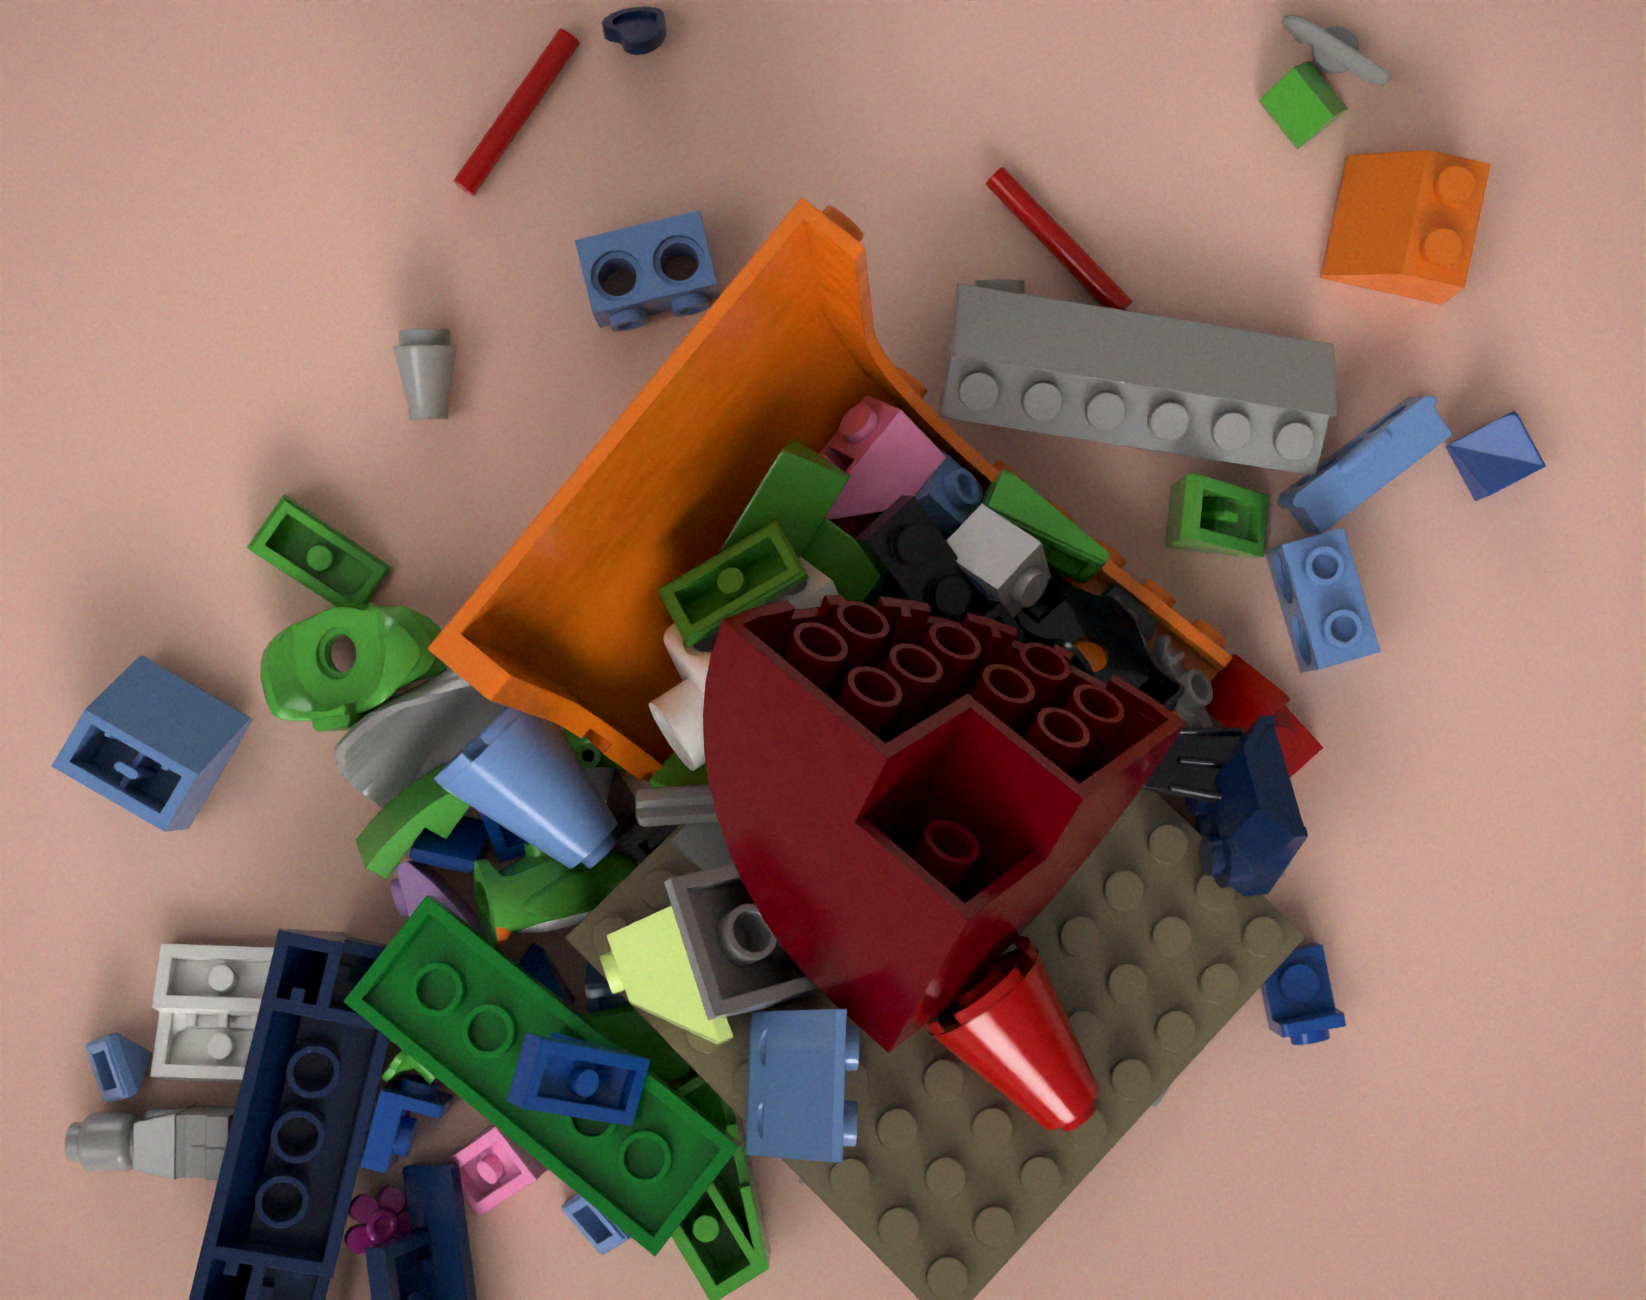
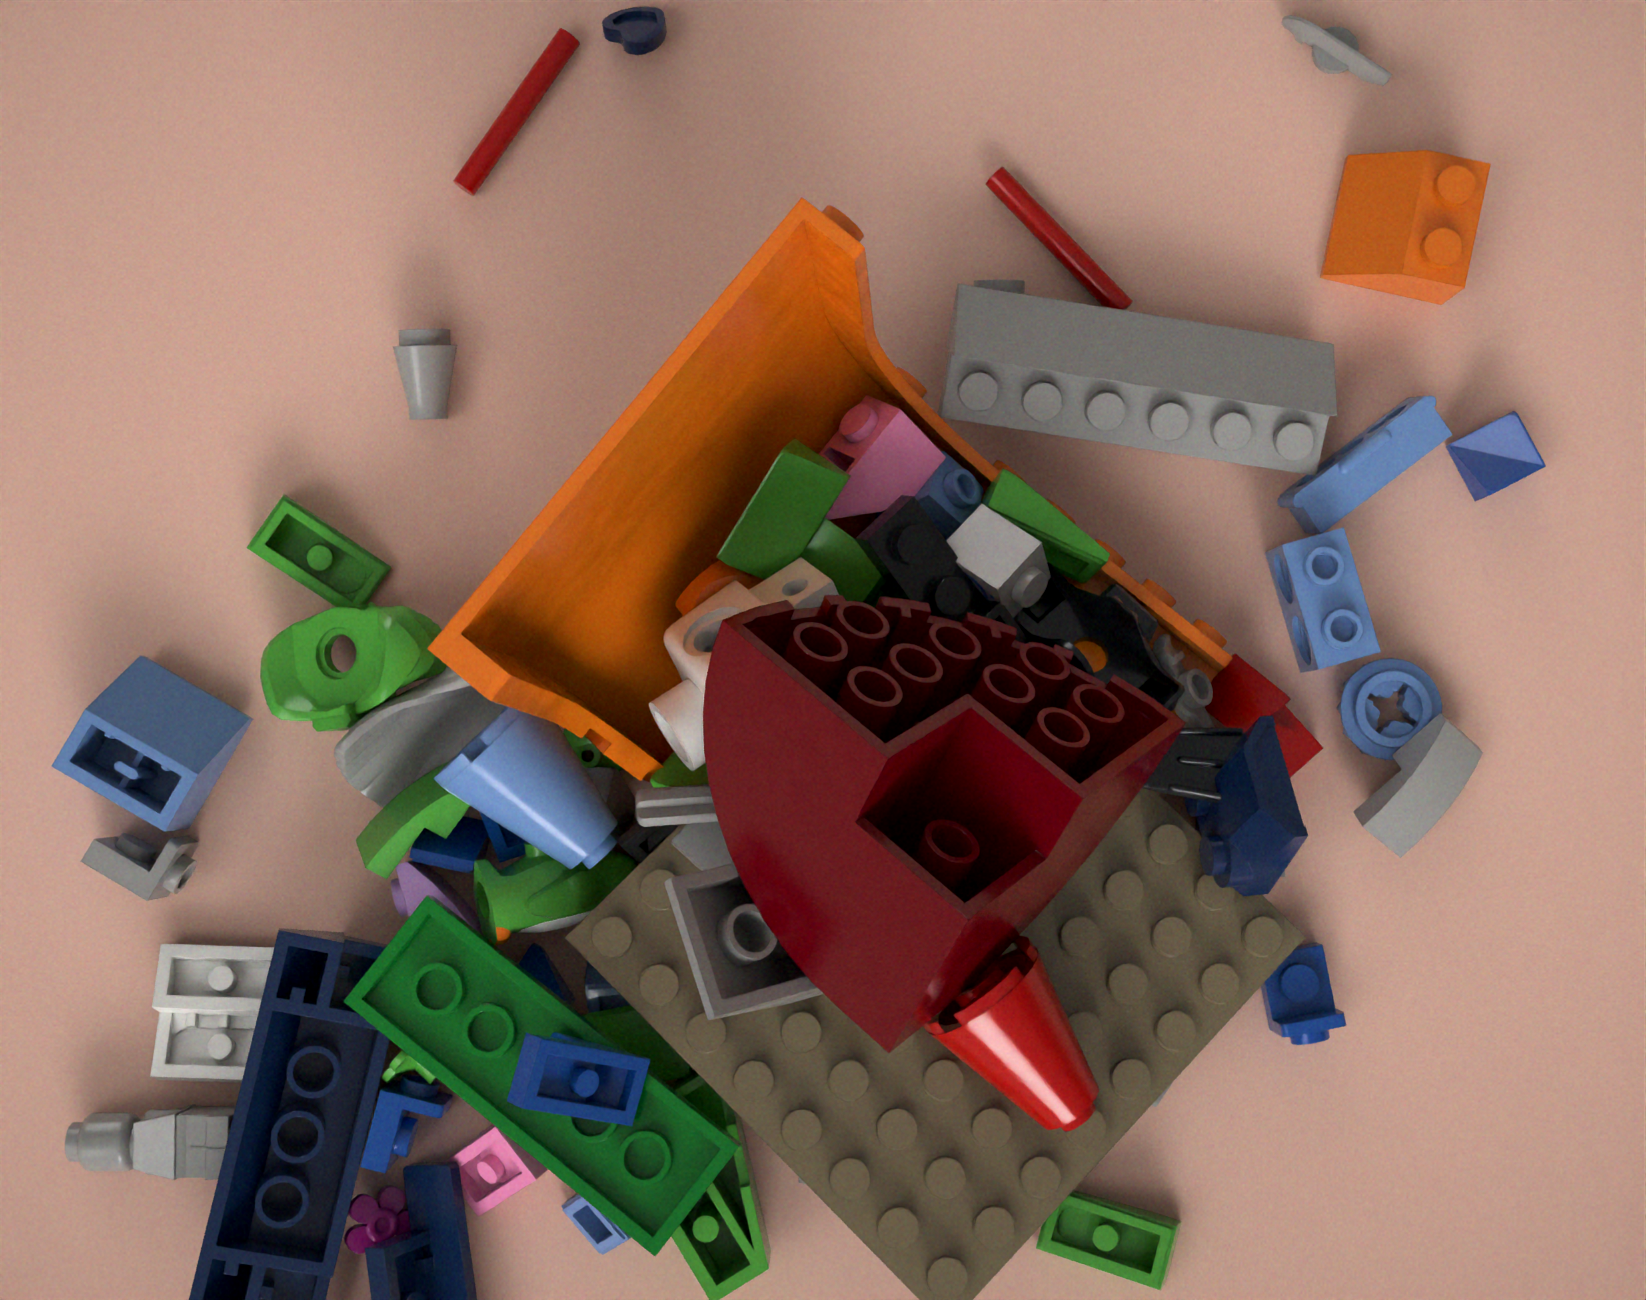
medium blue slope [85,1032,152,1103] -> none
medium blue brick [575,210,720,332] -> none
yellowish green slope [599,906,733,1045] -> none
bright green slope [657,520,809,648] -> none
medium blue slope [745,1009,859,1162] -> none
bright green slope [1165,474,1269,558] -> none
bright green slope [1259,61,1348,149] -> none
none -> light grey bracket [80,833,199,901]
none -> bright green slope [1036,1190,1181,1290]
none -> medium blue gear [1337,658,1442,760]
none -> light grey slope [1353,713,1483,858]

